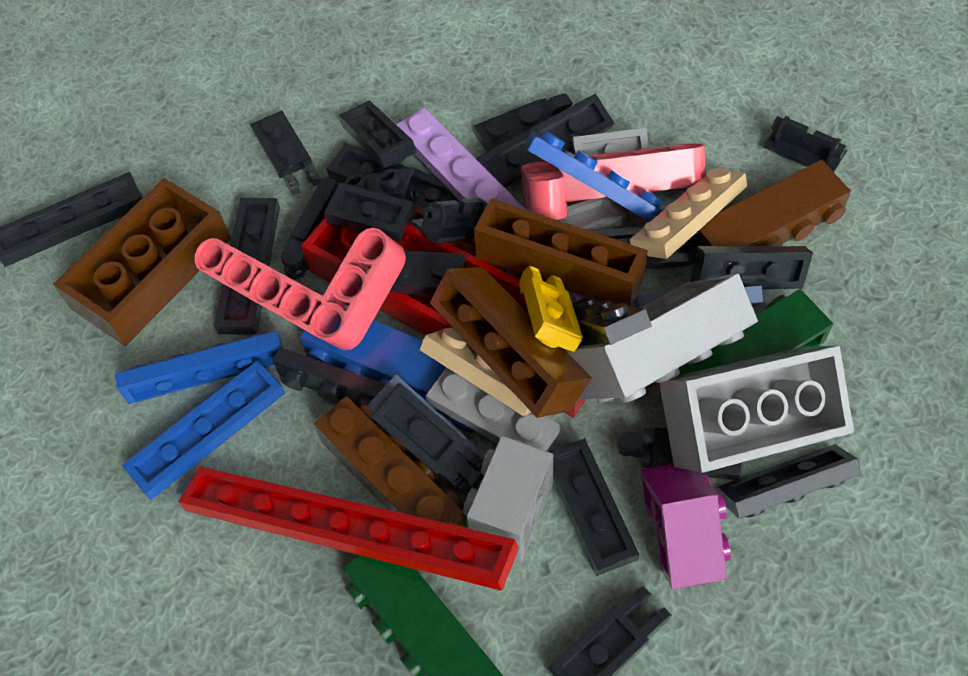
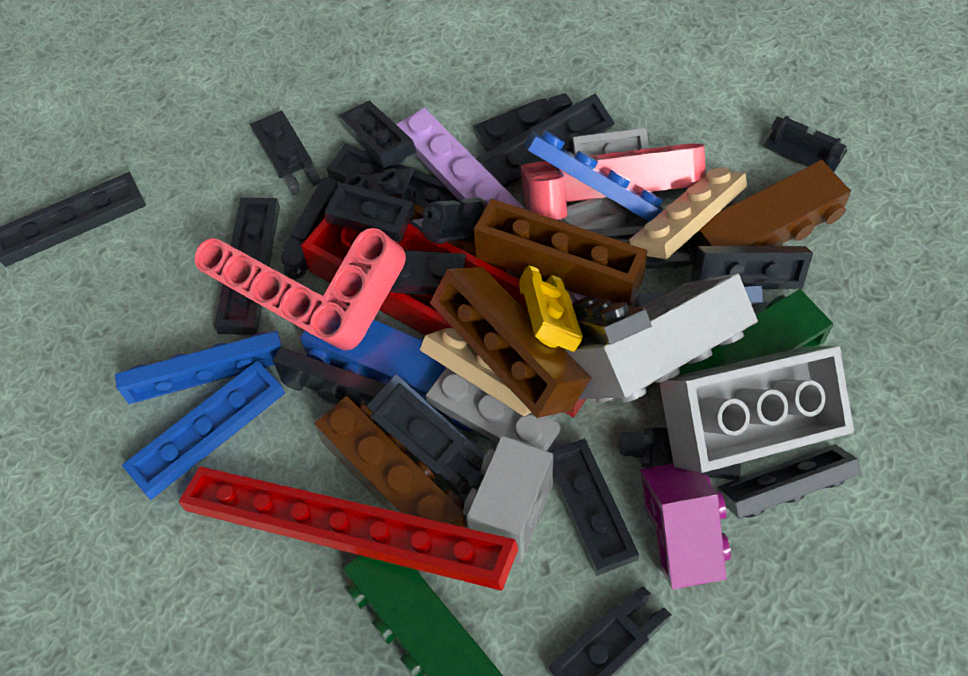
reddish brown brick [53,178,231,347] -> none

